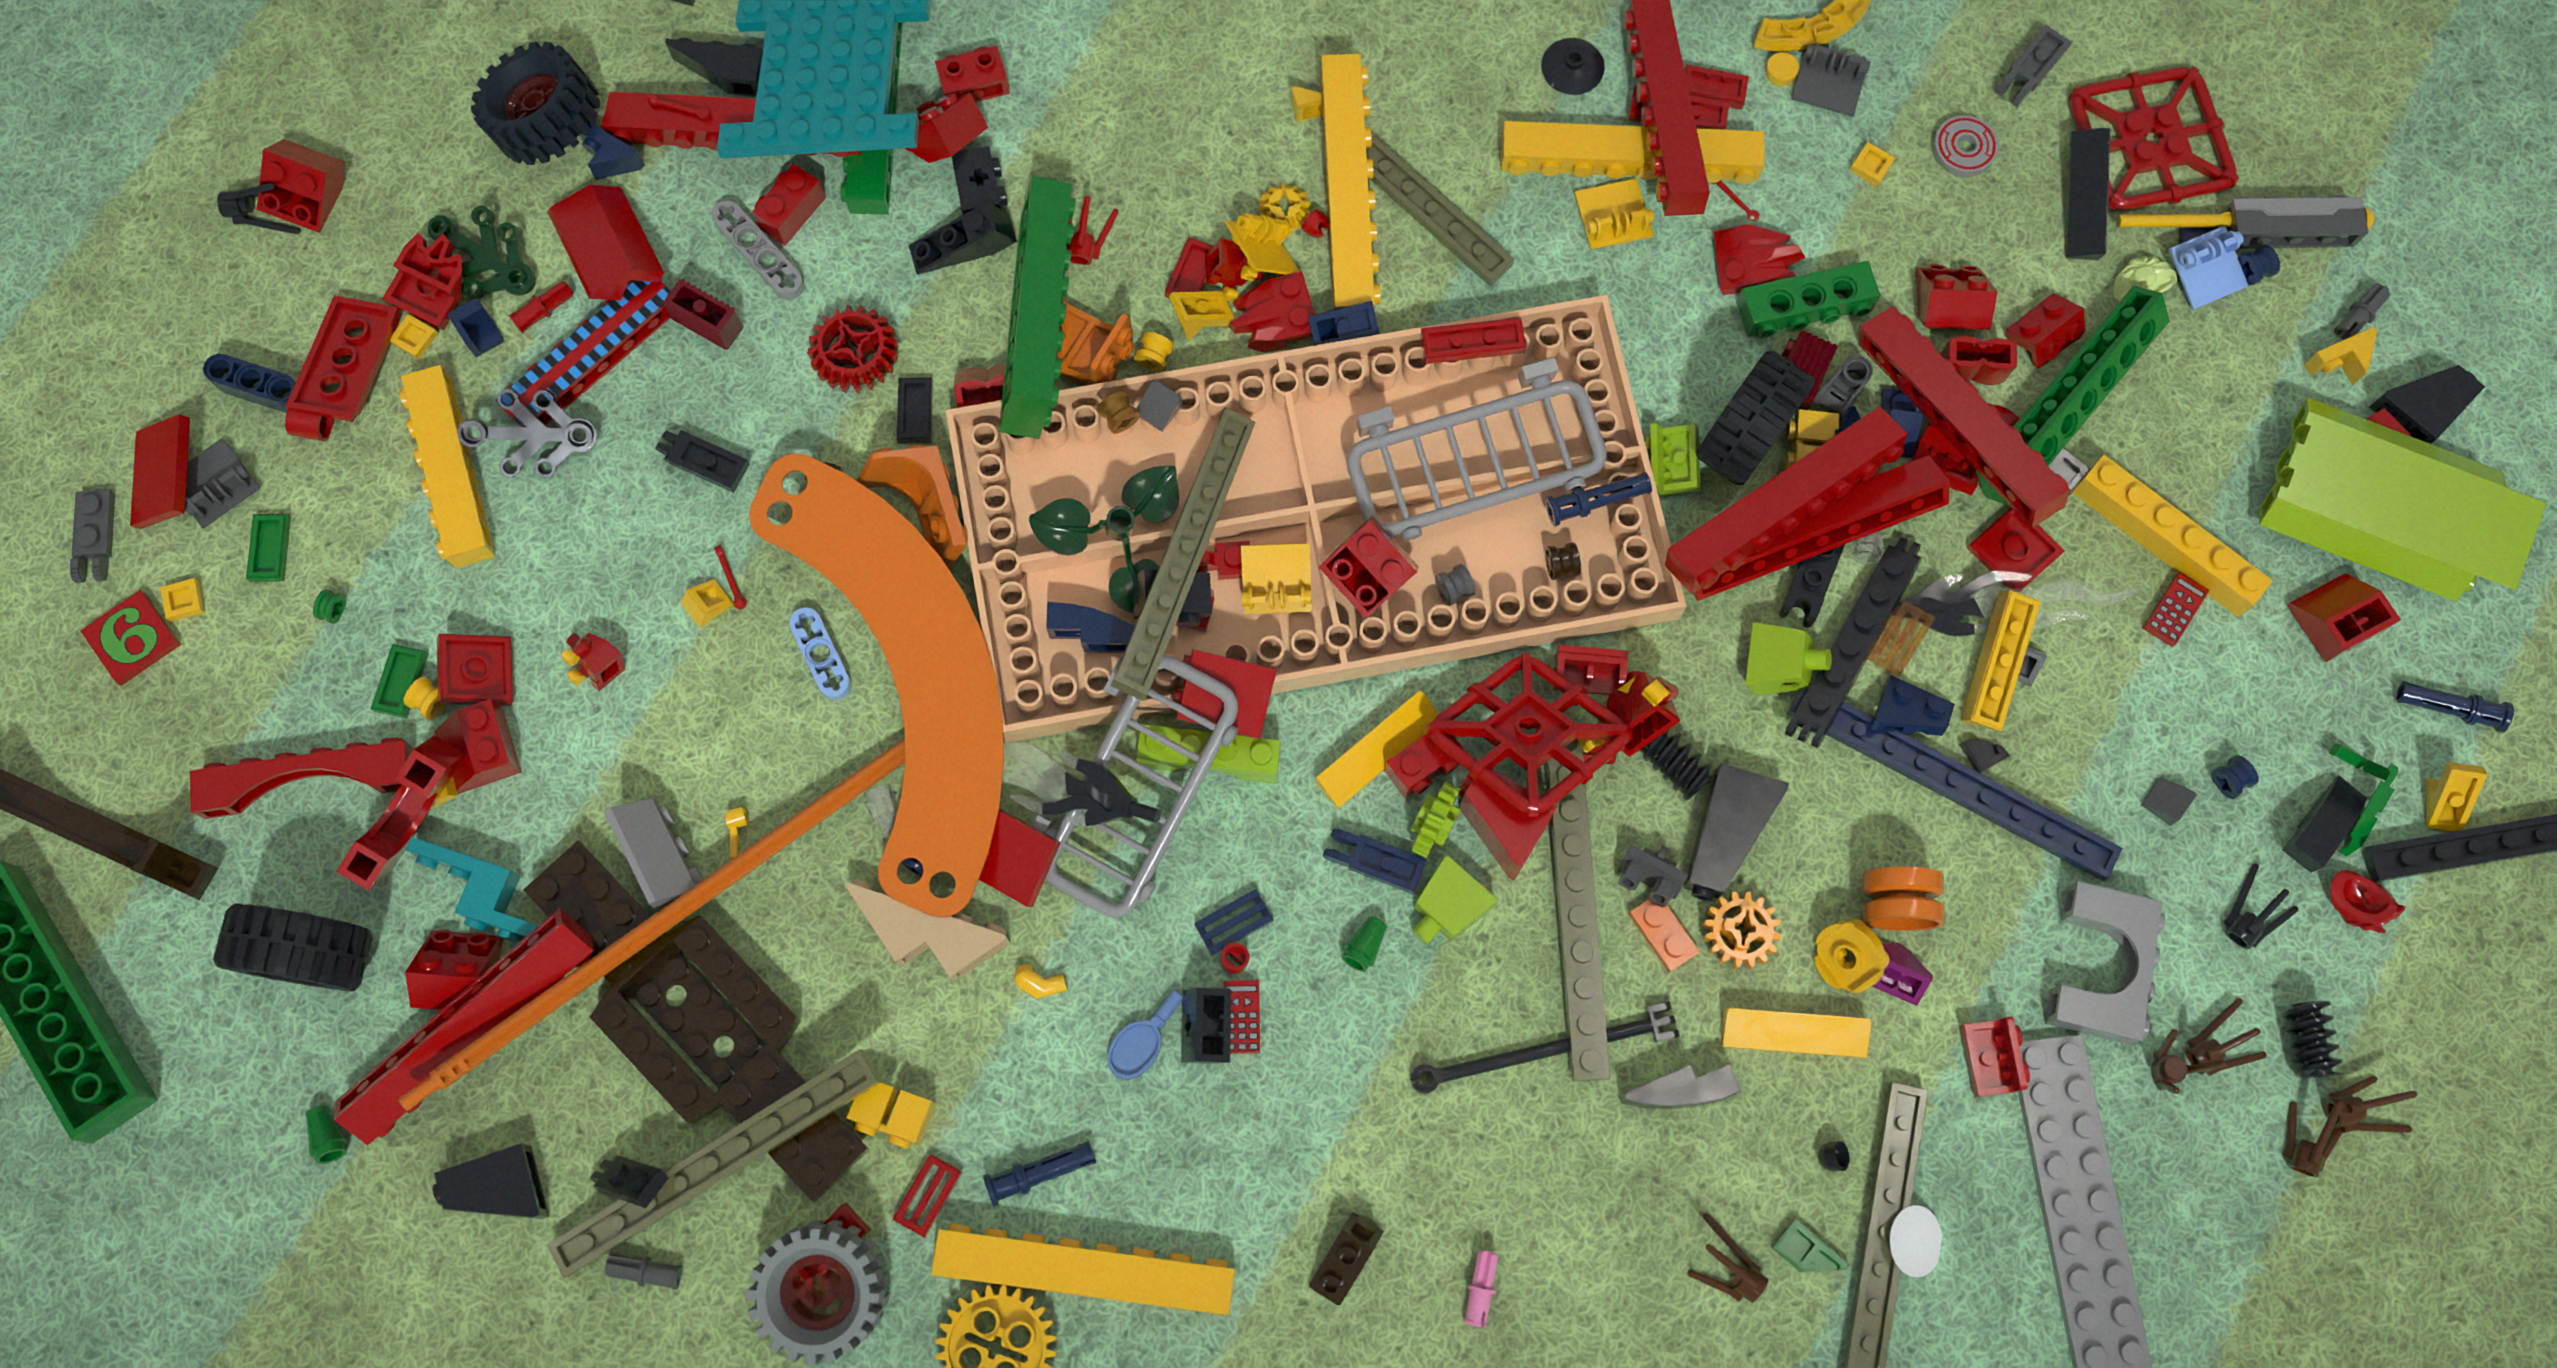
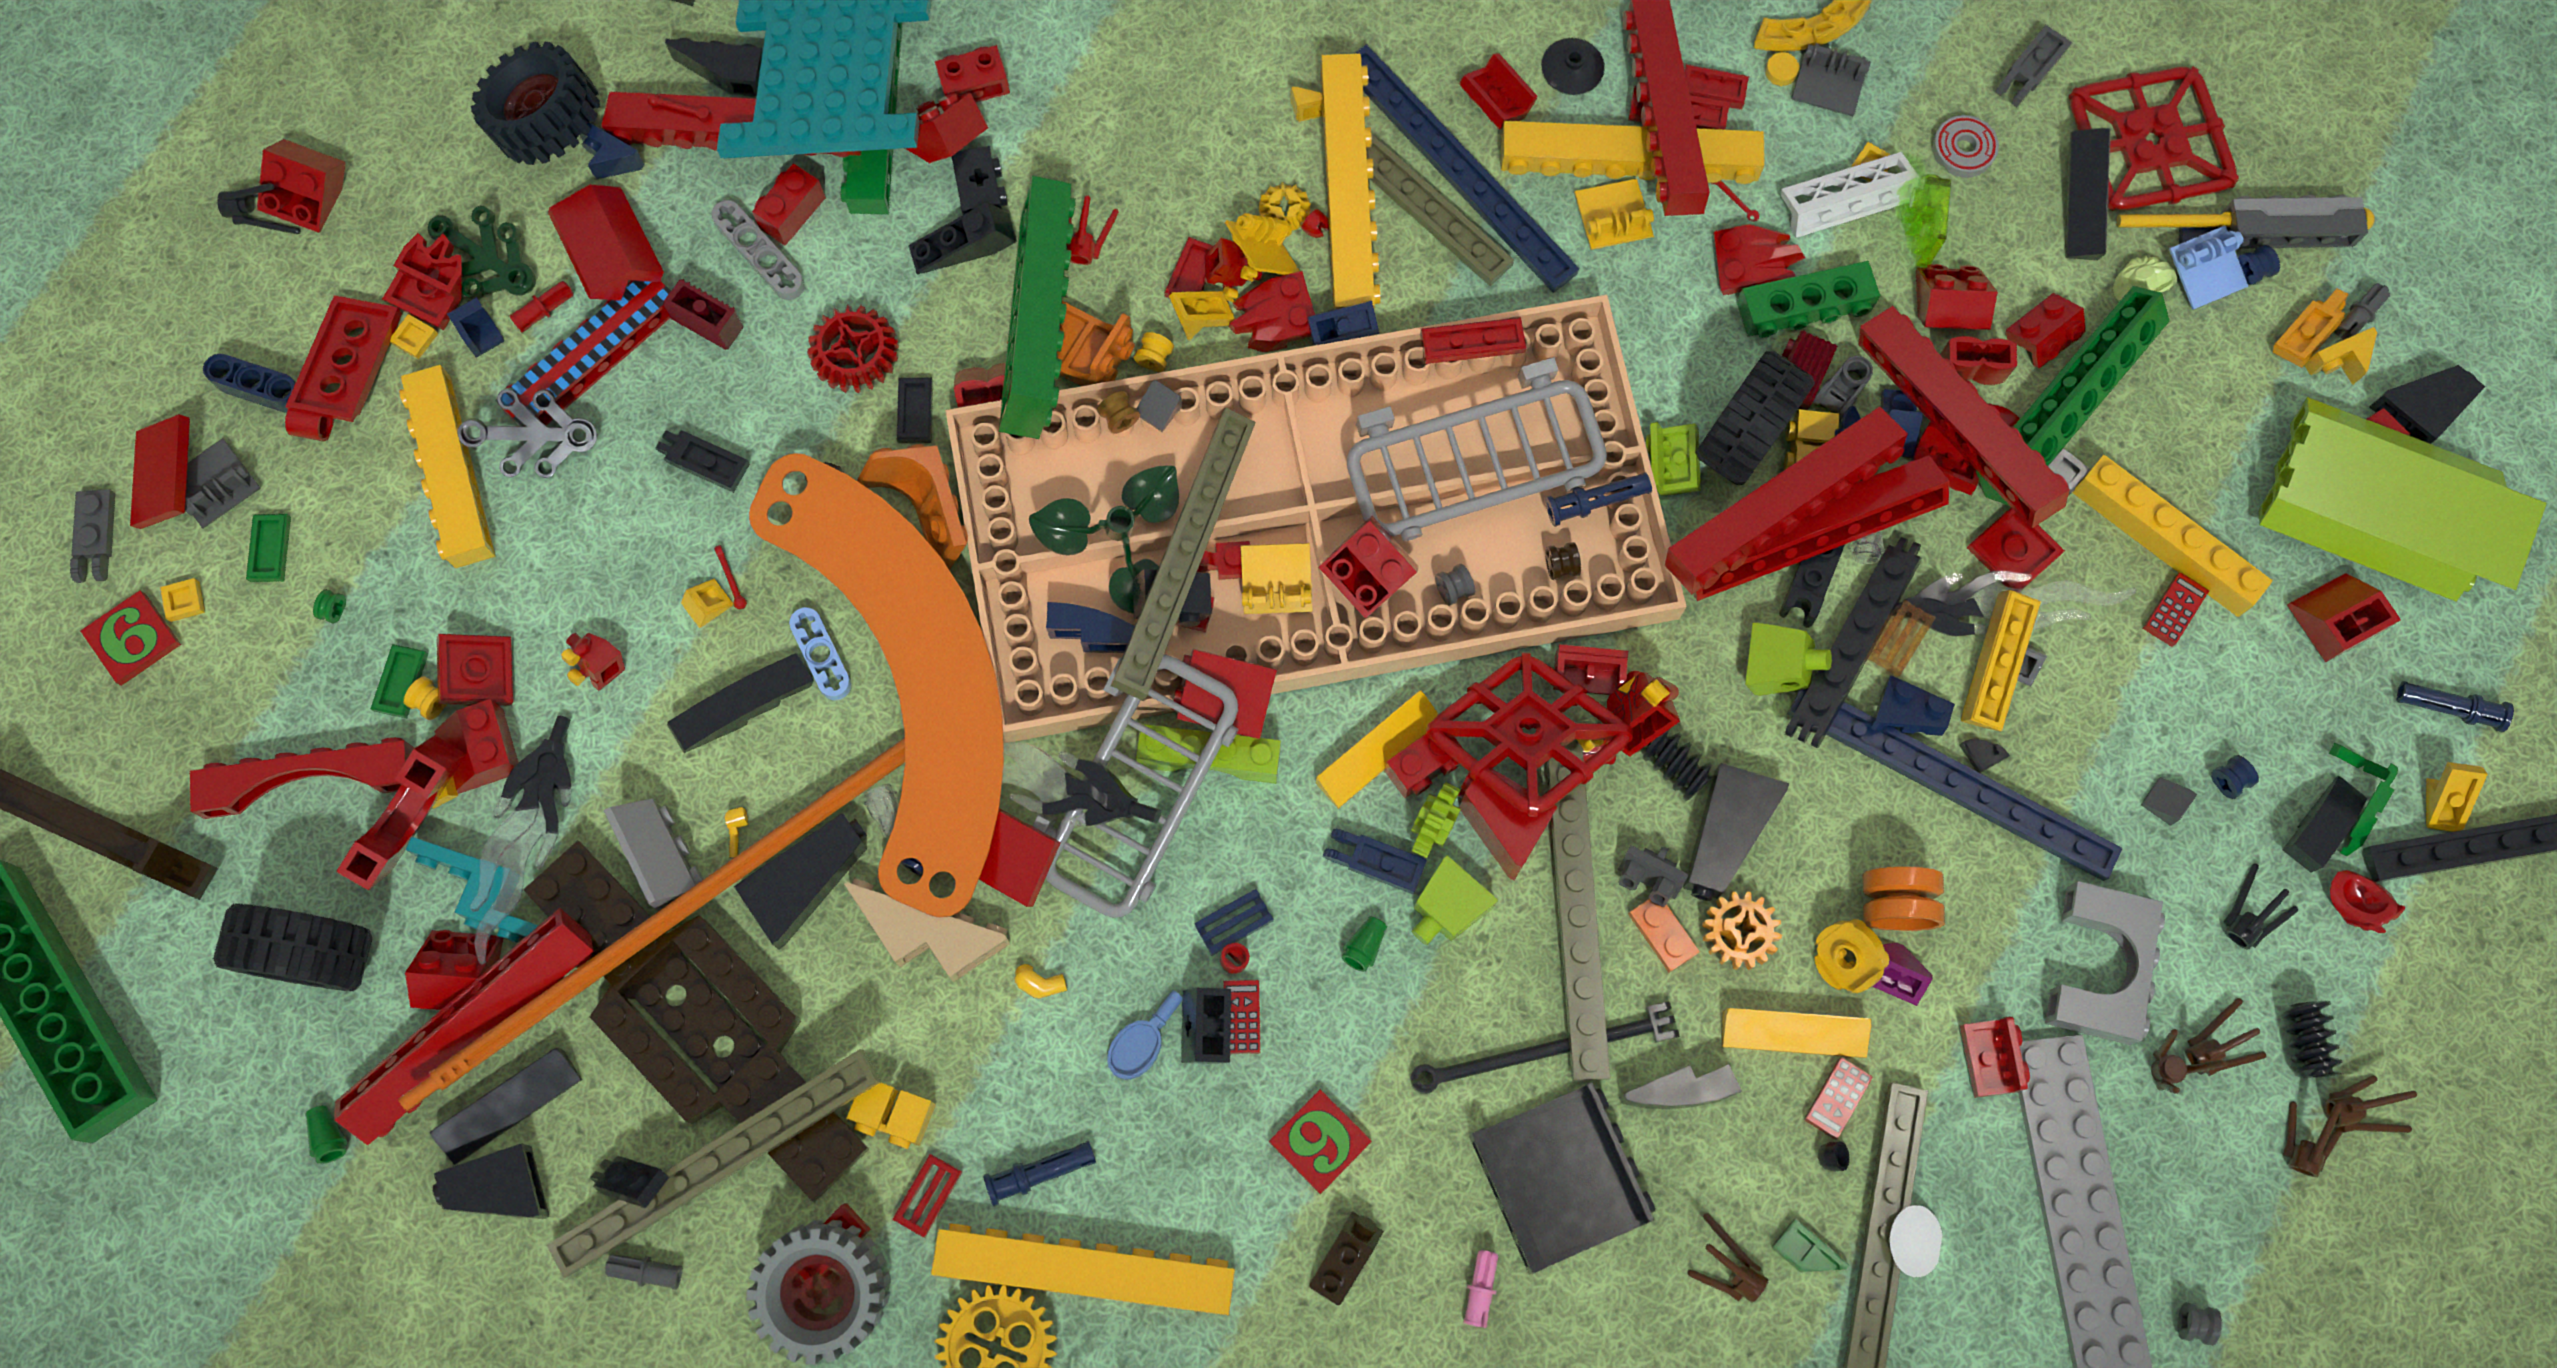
none -> black slope [430,1047,582,1165]
none -> clear piece [470,716,572,964]
none -> black slope [667,653,814,753]
none -> black slope [734,813,867,950]
none -> tile [1269,1089,1372,1195]
none -> dark blue plate [1354,44,1579,293]
none -> red bracket [1459,53,1537,130]
none -> black panel [1469,1082,1656,1275]
none -> white fence [1781,152,1919,238]
none -> tile [1804,1057,1873,1140]
none -> clear neon green plate [1901,174,1951,268]
none -> dark grey wheel [2177,1302,2222,1346]
none -> light orange hinge [2272,288,2349,368]

